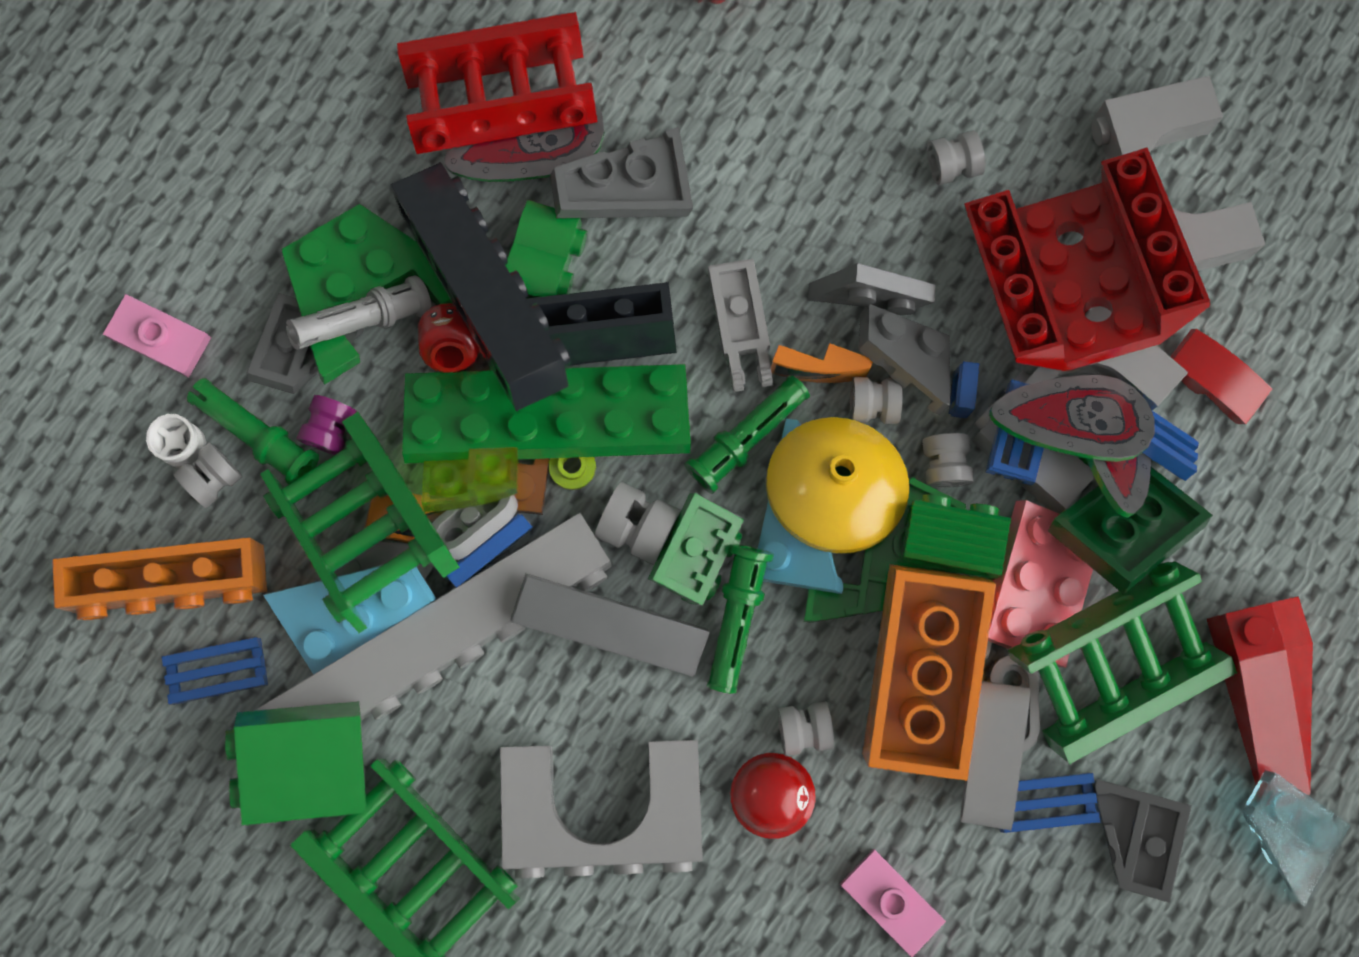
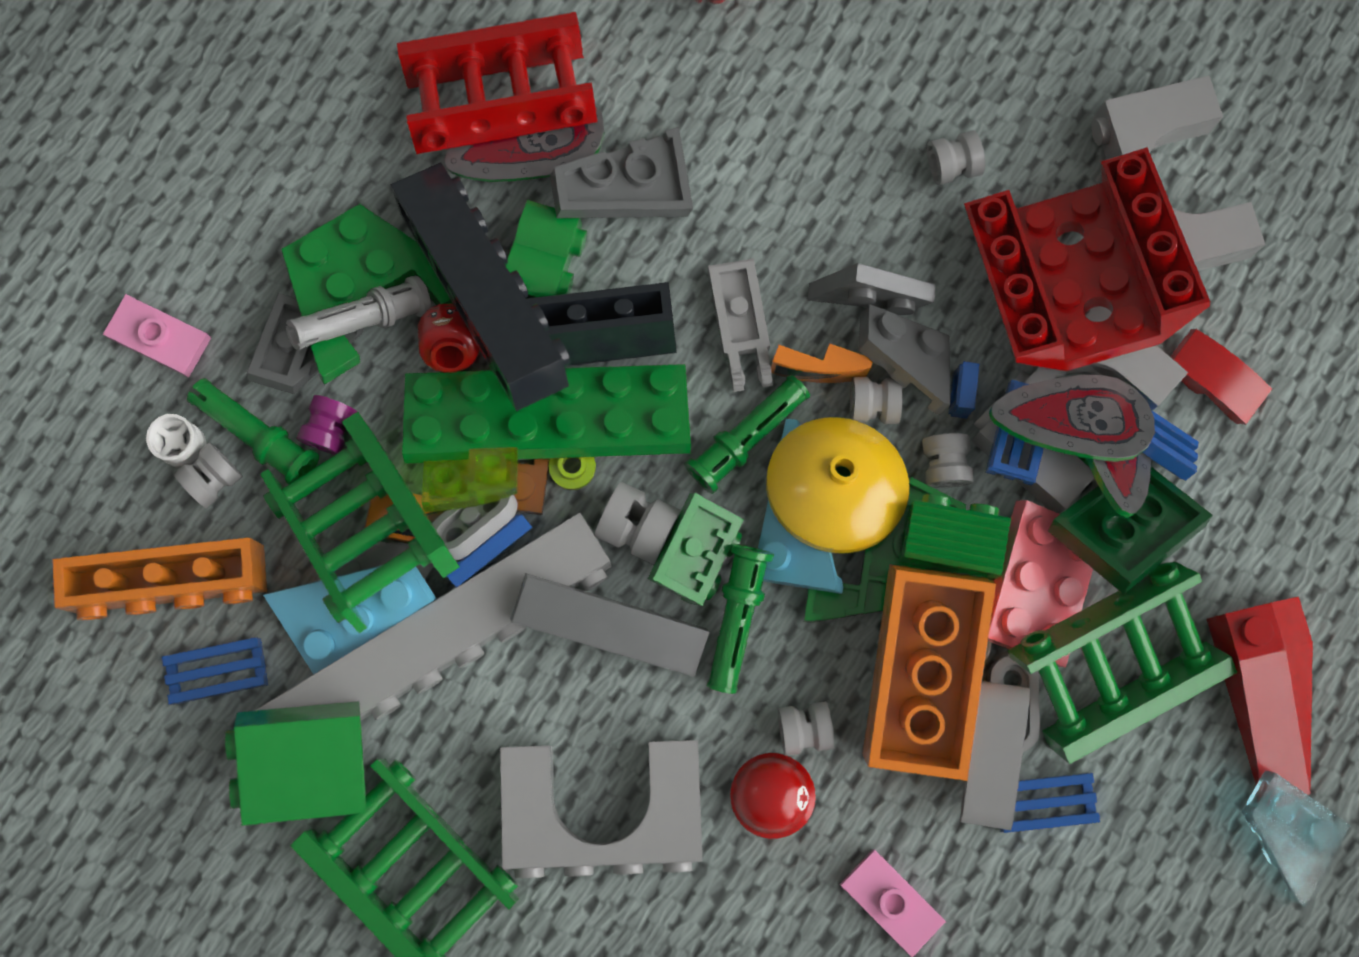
dark grey wing [1094,779,1192,903] -> none

